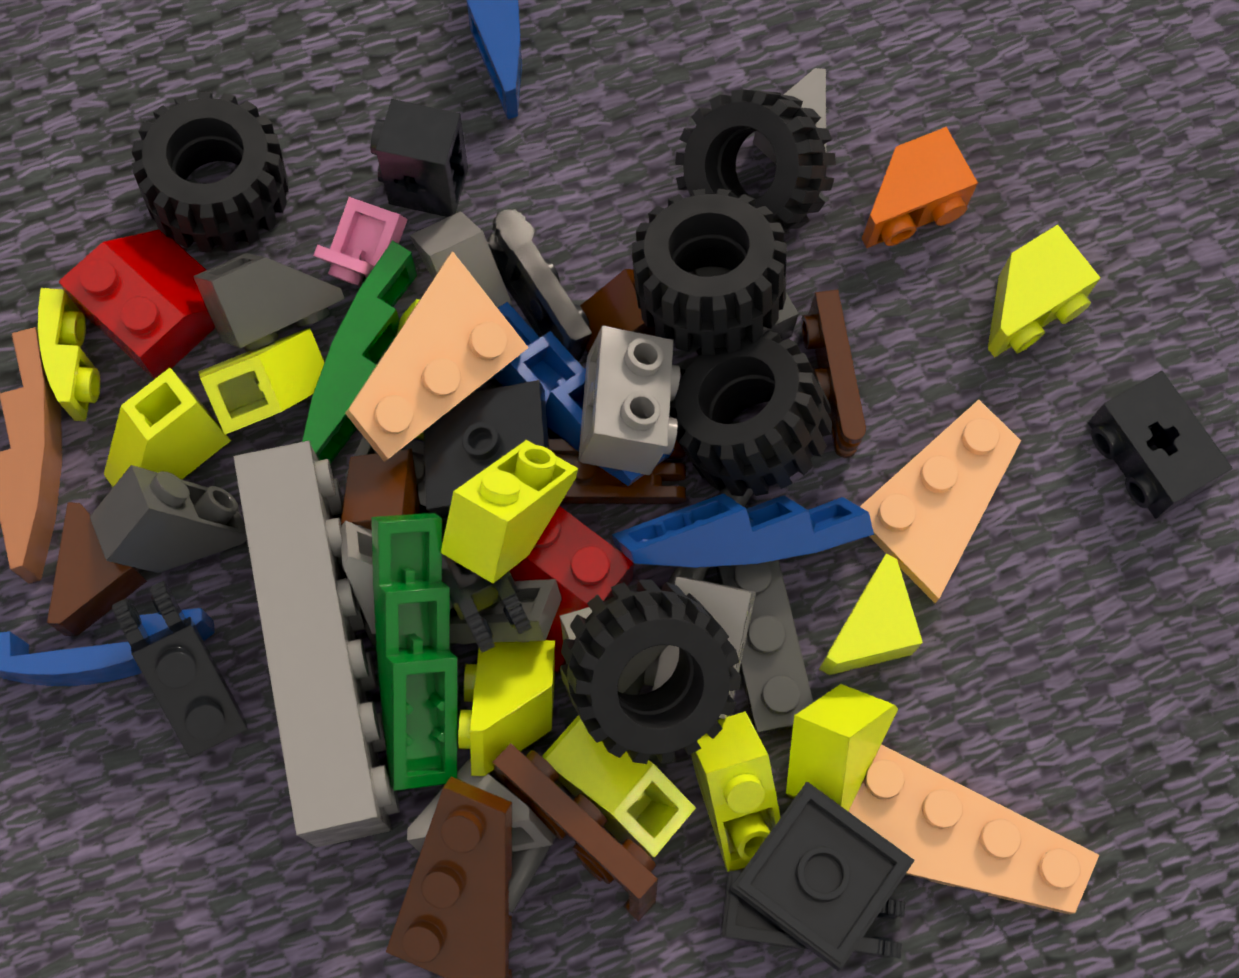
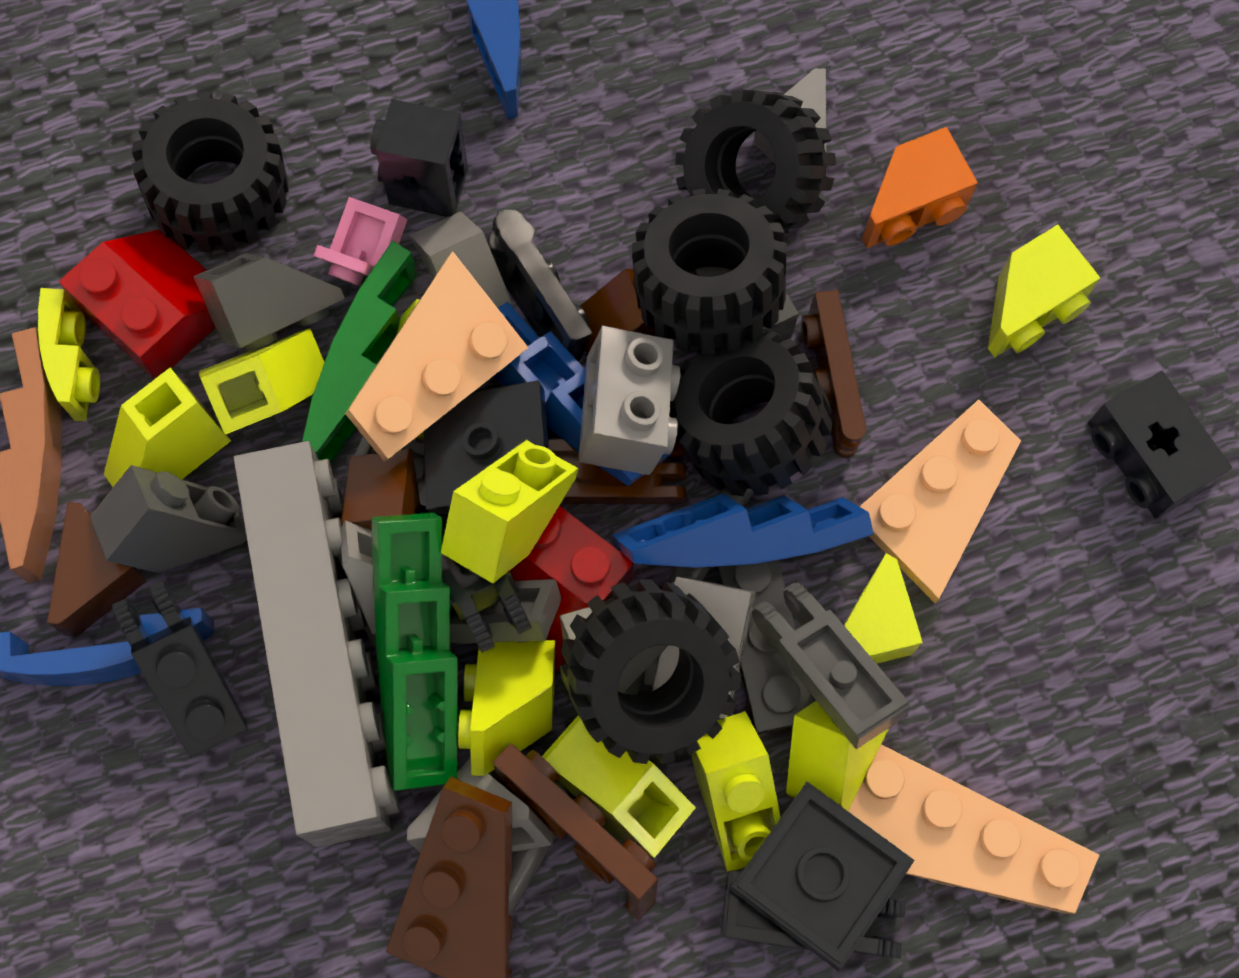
none -> dark grey hinge [751,582,910,749]

